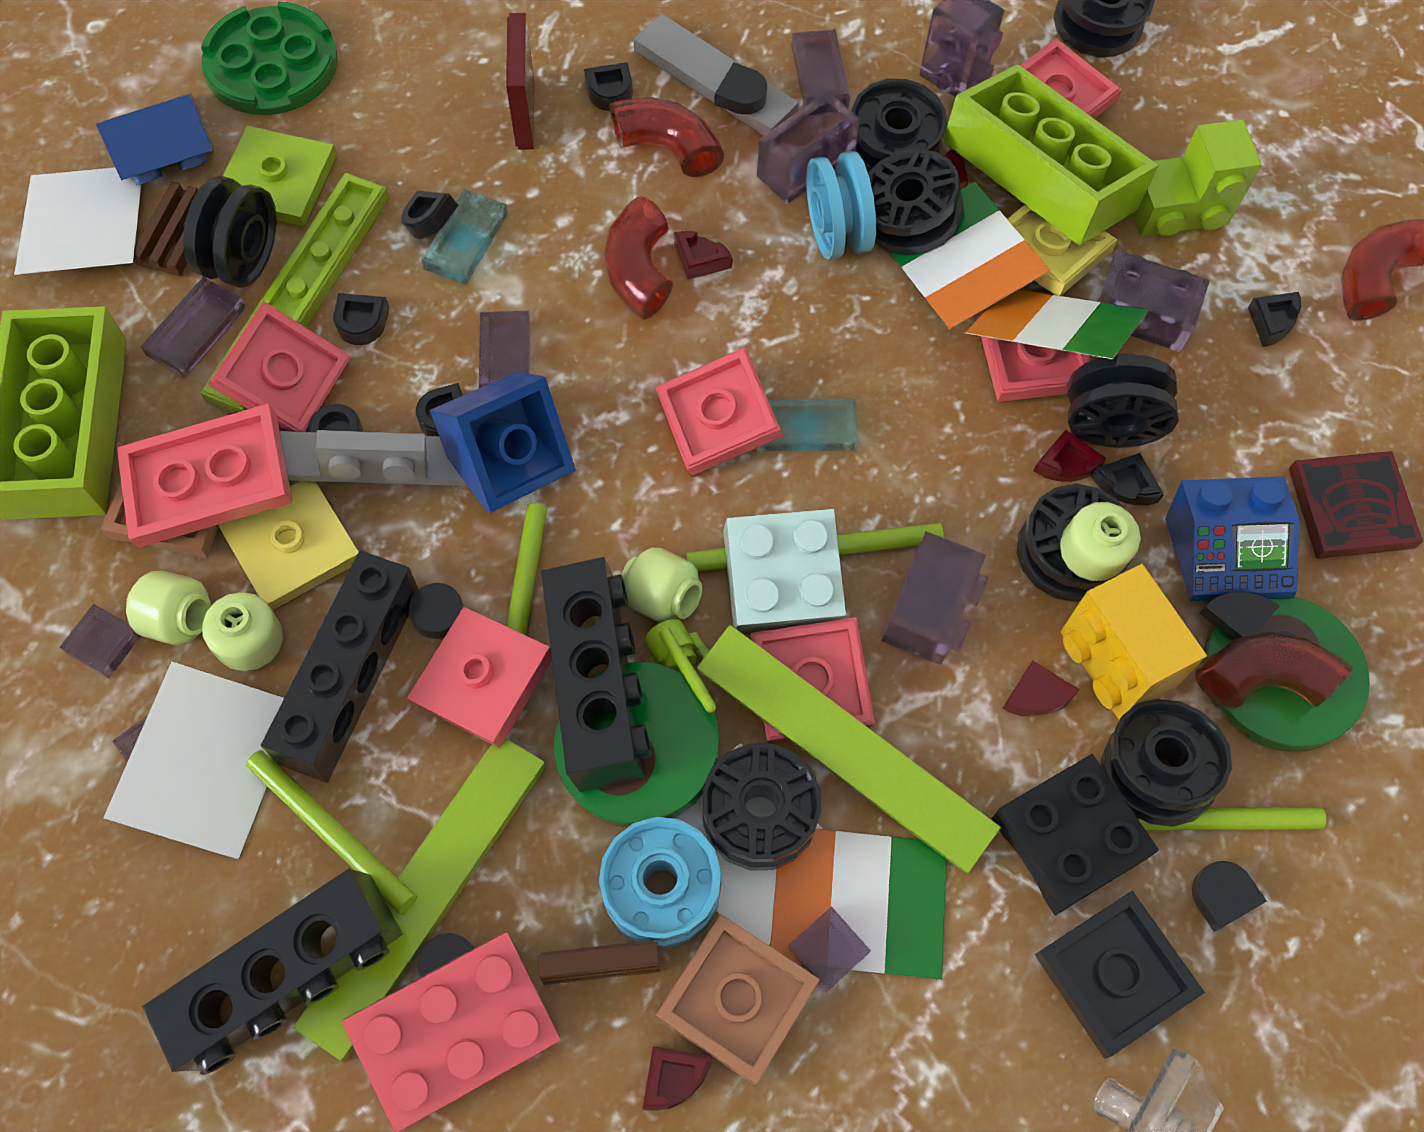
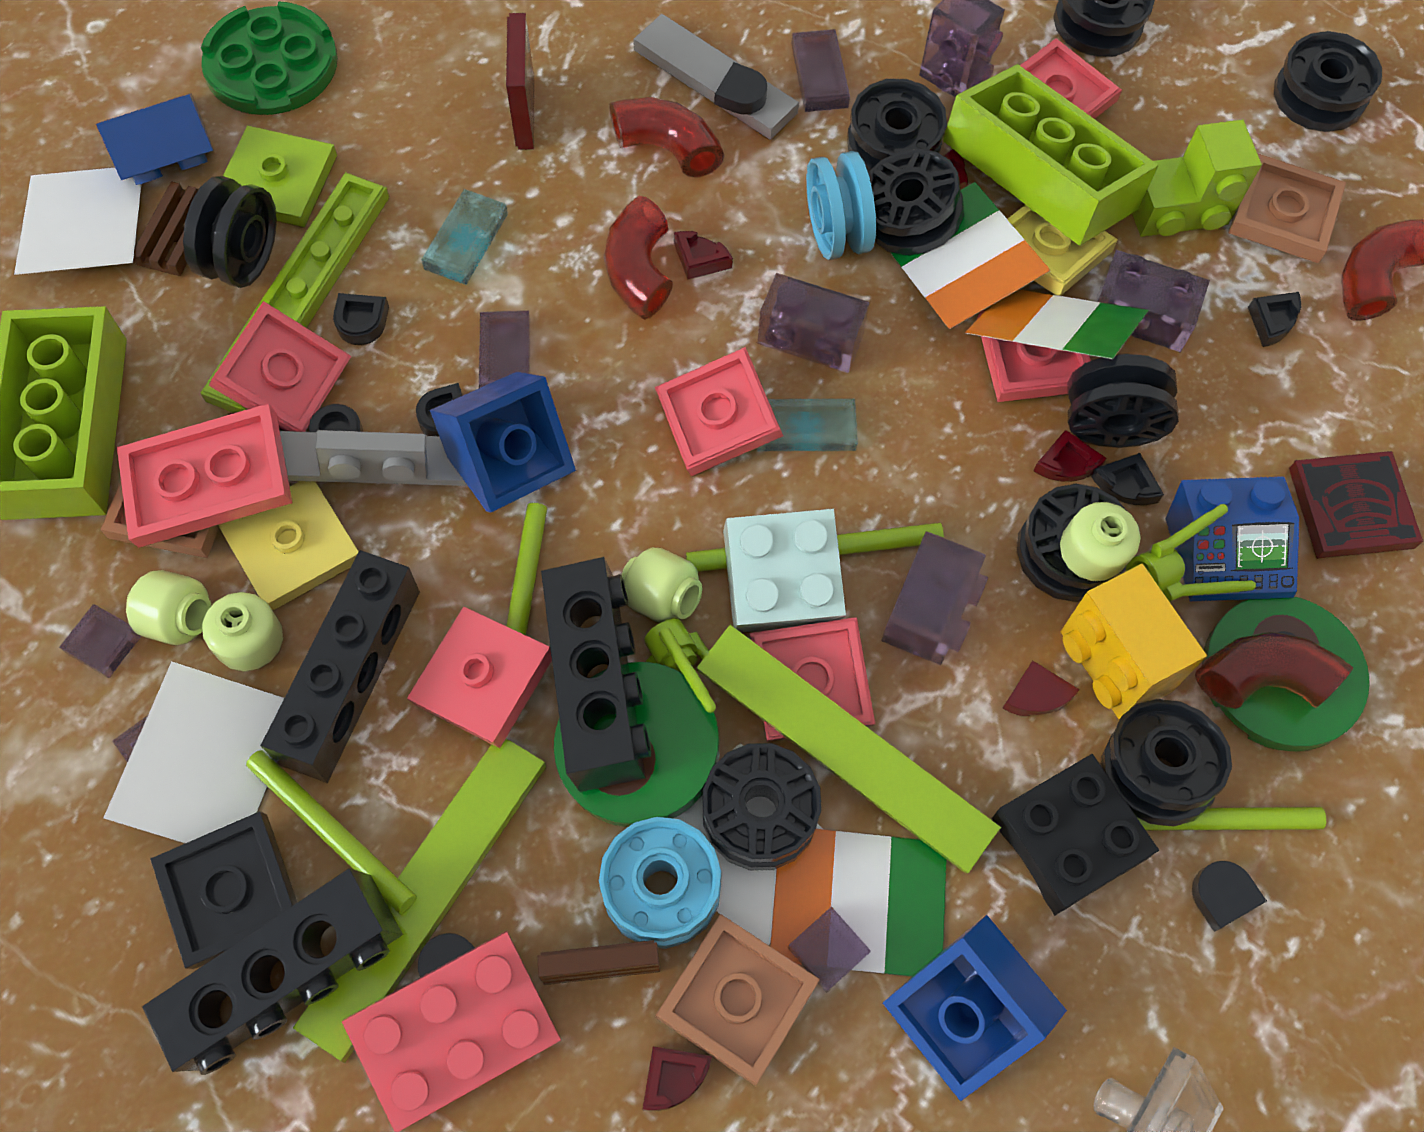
tile [141,277,246,378] -> none
black tile [401,191,458,239] -> none
black tile [409,583,464,639] -> none
black tile [584,62,633,111] -> none
piece [756,91,860,204] -> none
black plate [1034,890,1205,1059] -> none
black tile [1199,592,1280,648] -> none
none -> black plate [150,811,297,969]
none -> brick [757,273,870,373]
none -> blue slope [883,915,1067,1101]
none -> lime plant [1126,504,1256,602]
none -> nougat plate [1228,153,1346,263]
none -> black wheel [1273,31,1382,132]

